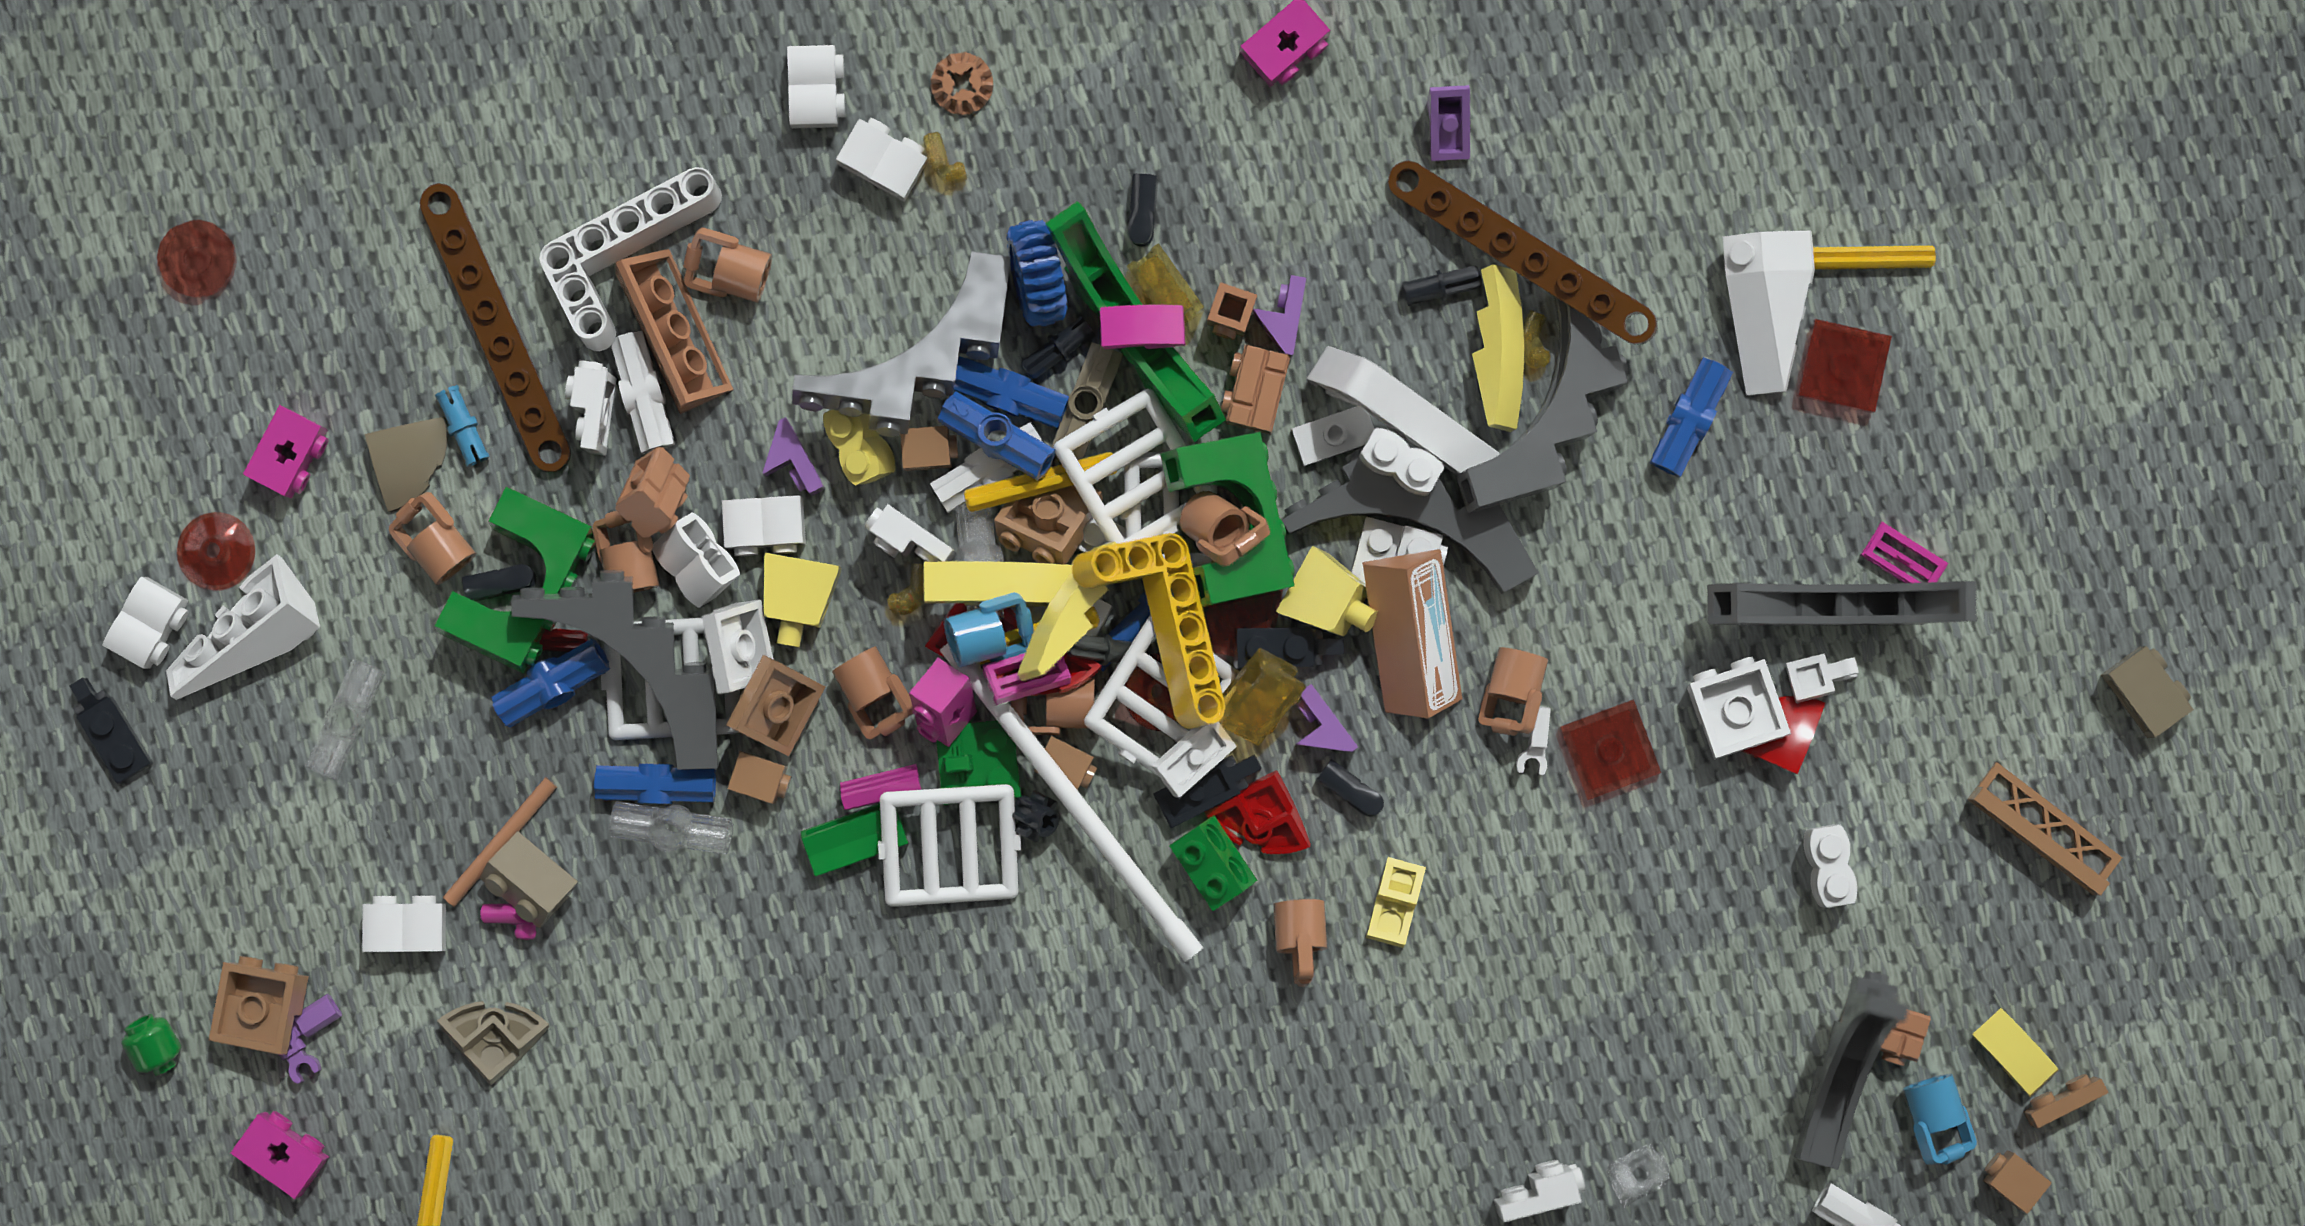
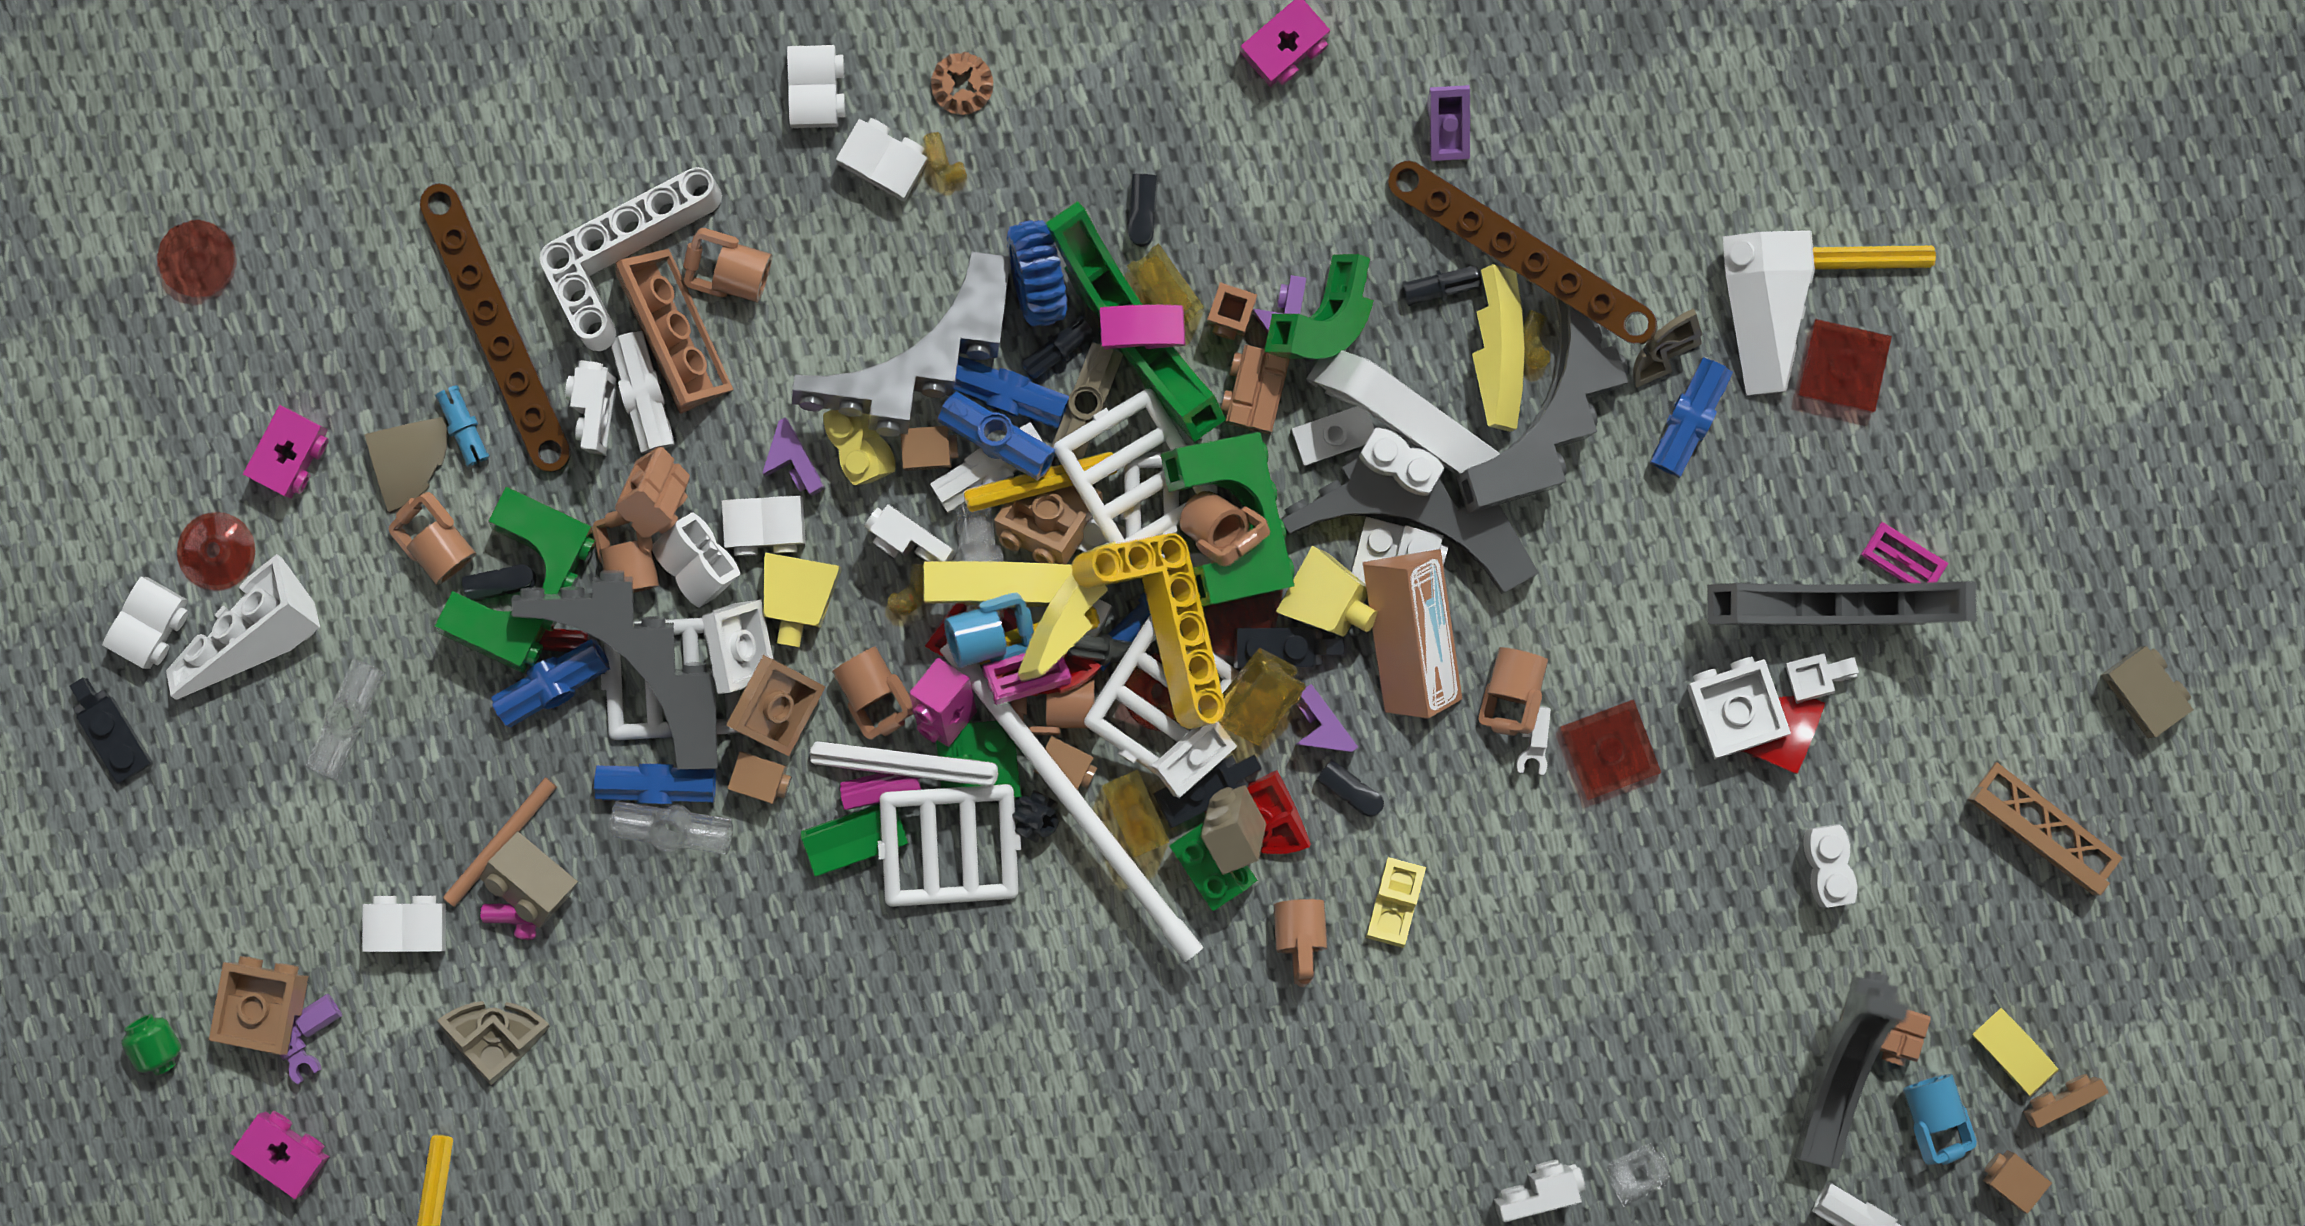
none -> white axle [810,741,998,786]
none -> clear yellow brick [1101,770,1170,858]
none -> dark tan brick [1201,785,1266,874]
none -> green arch [1264,254,1374,359]
none -> dark tan brick [1633,308,1702,388]

